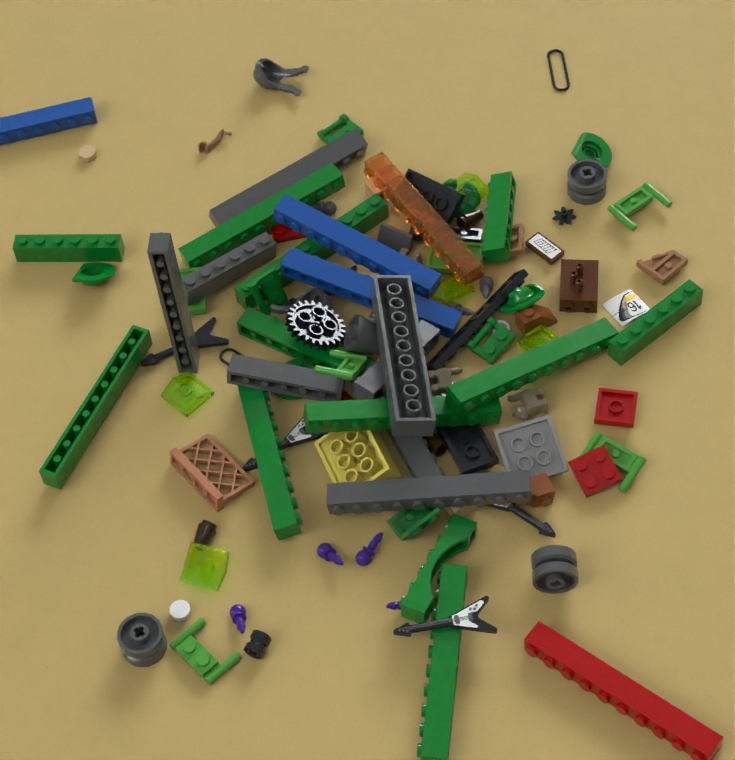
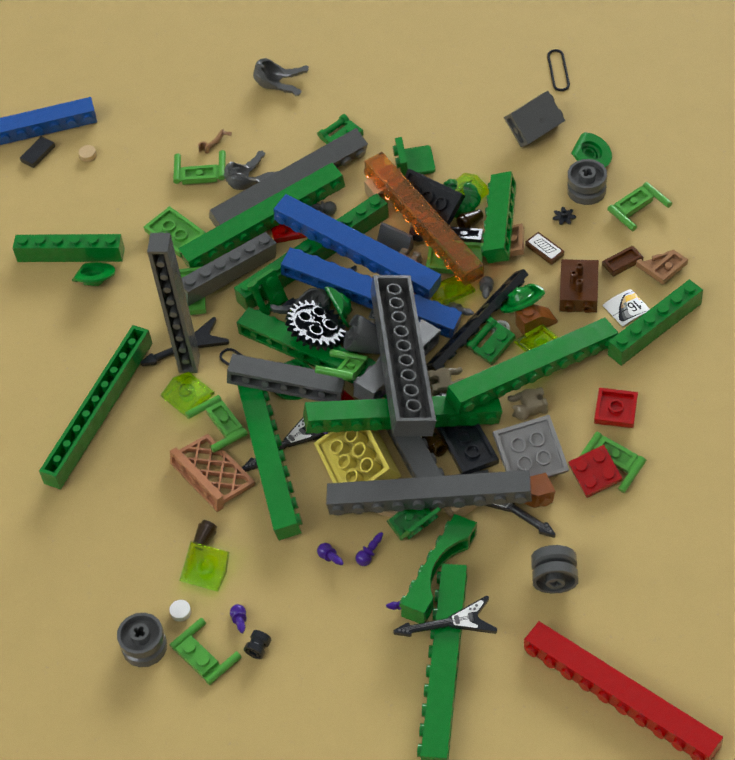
none -> black tile [20,136,55,168]
none -> bright green plate [144,206,206,258]
none -> bright green plate [173,150,226,185]
none -> bright green plate [185,395,248,453]
none -> dark grey hair [224,150,278,190]
none -> green hat [324,287,353,328]
none -> green bracket [393,137,436,178]
none -> dark grey piece [504,91,565,147]
none -> reddish brown tile [602,245,643,277]

